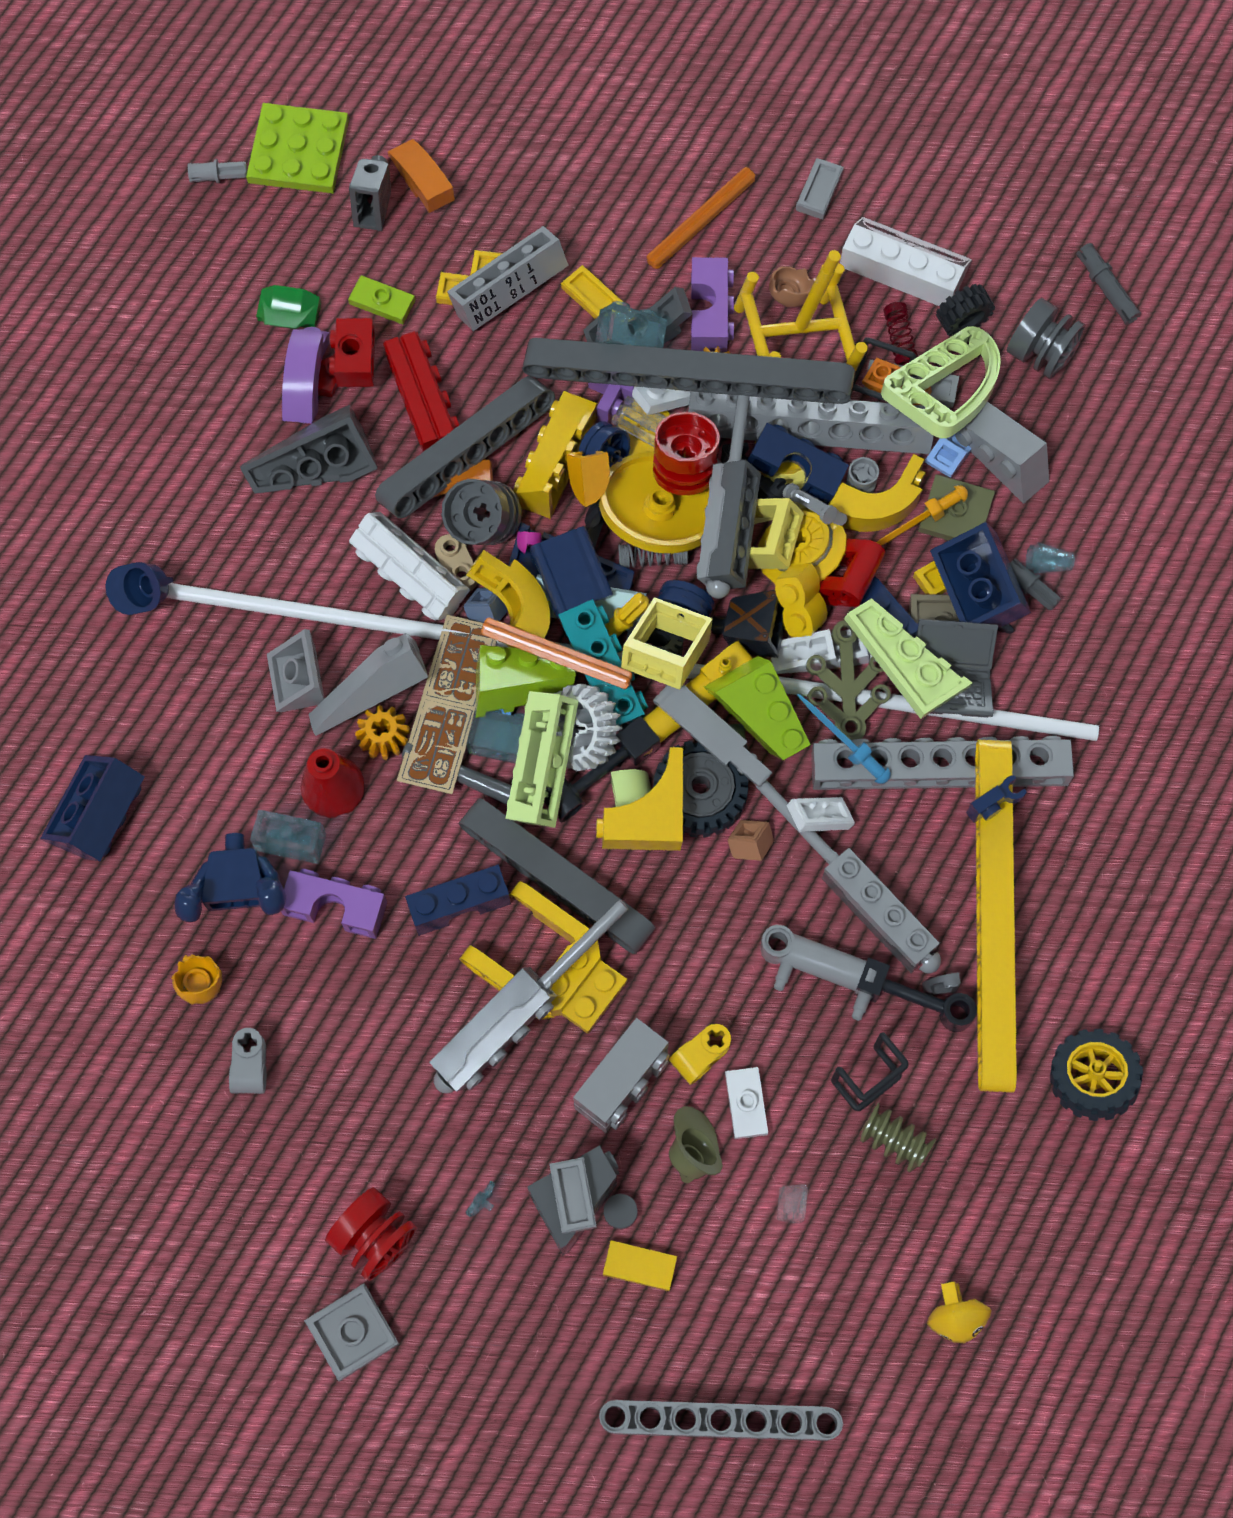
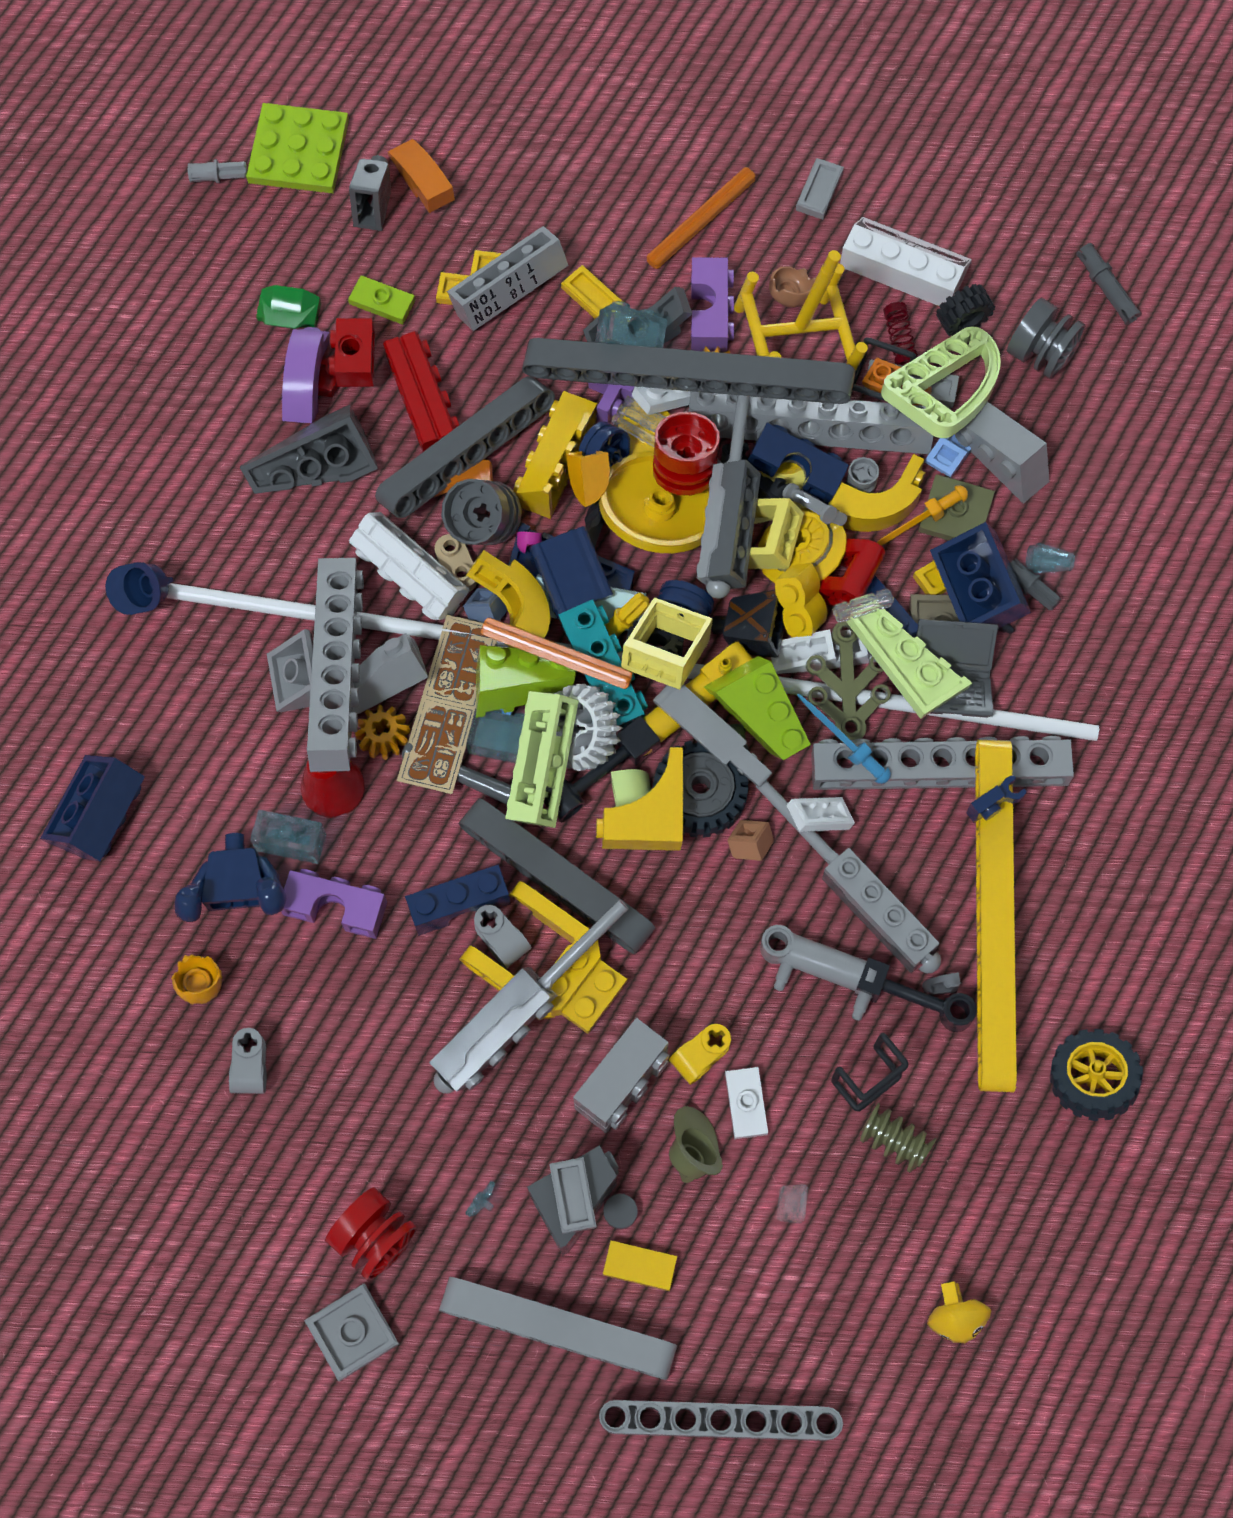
light grey piece [618,544,688,568] -> none
none -> light grey brick [307,558,364,772]
none -> light grey beam [439,1277,677,1380]
none -> light grey piece [474,905,532,969]
none -> clear axle [833,589,894,623]

